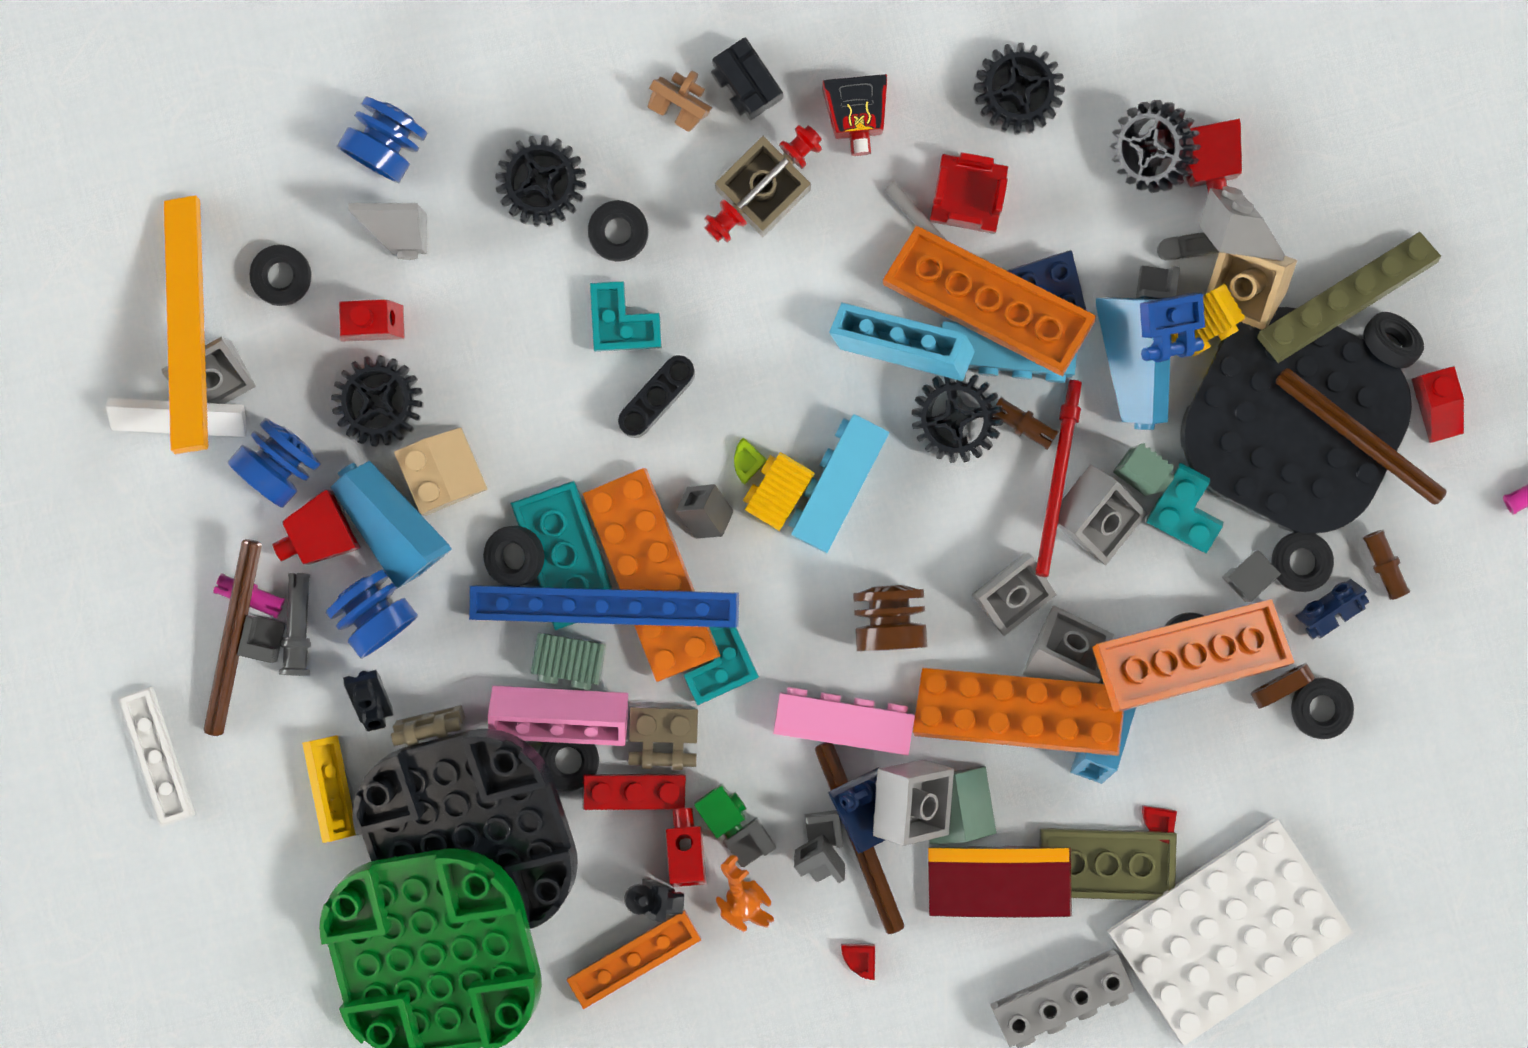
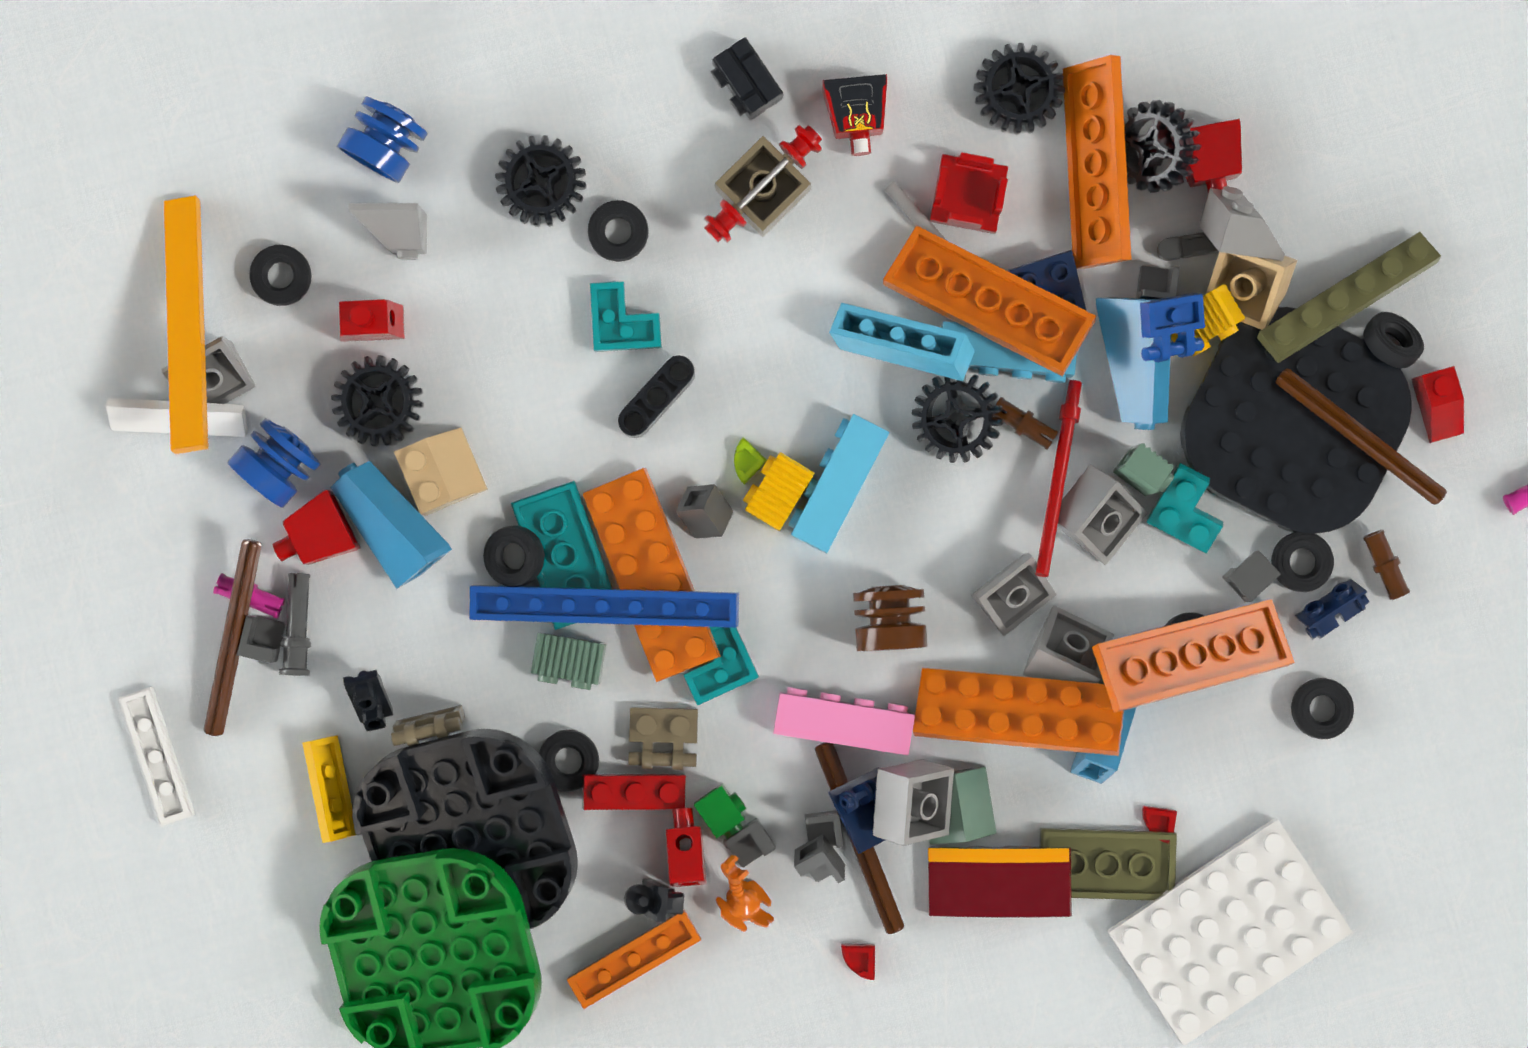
blue wheel [325,570,418,659] -> none
bright pink brick [488,686,628,746] -> none
medium nougat hips [647,70,713,132] -> none
light grey brick [990,949,1134,1048] -> none
reddish brown beam [1250,663,1315,709] -> none
none -> orange plate [1063,55,1131,269]

